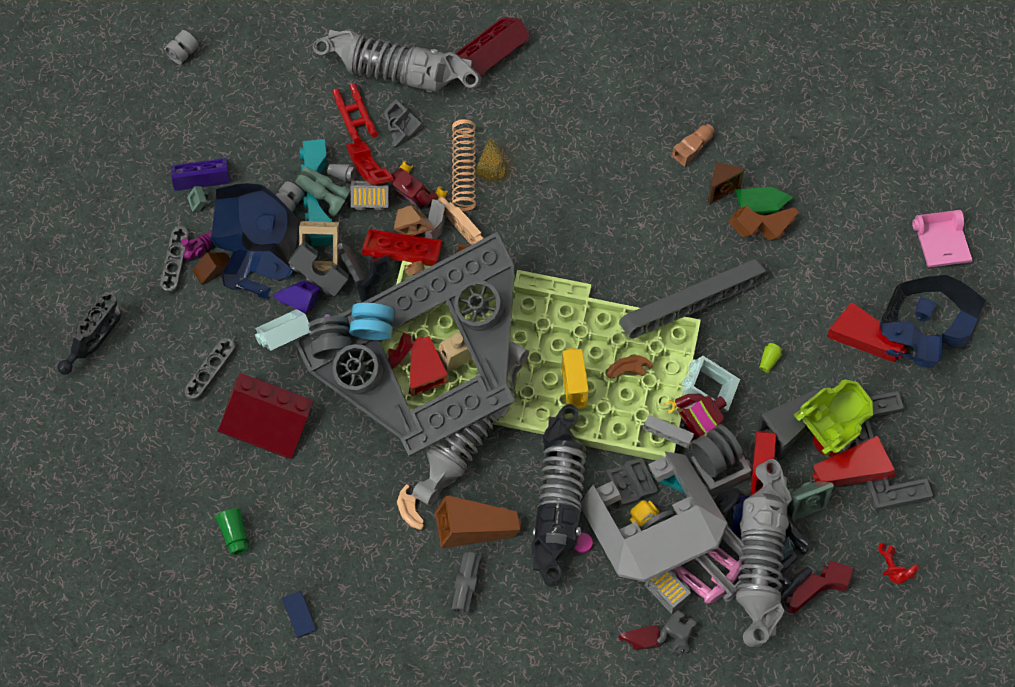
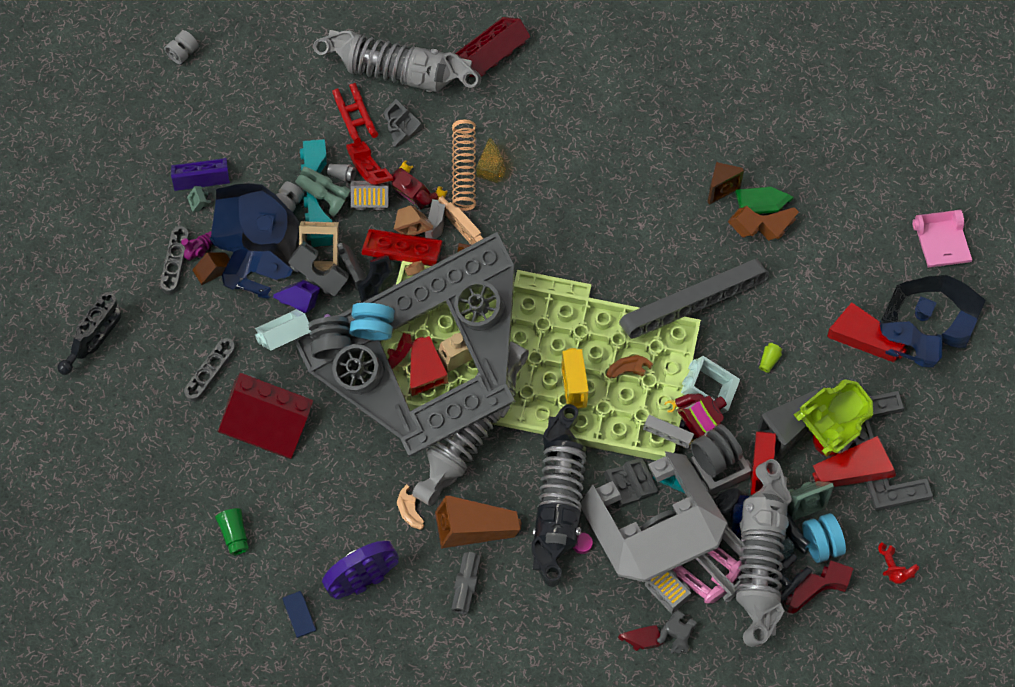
yellow head [630,500,659,527] -> none
nougat piece [672,124,715,167] -> none
none -> dark purple piece [322,541,399,600]
none -> medium azure wheel [802,513,846,563]

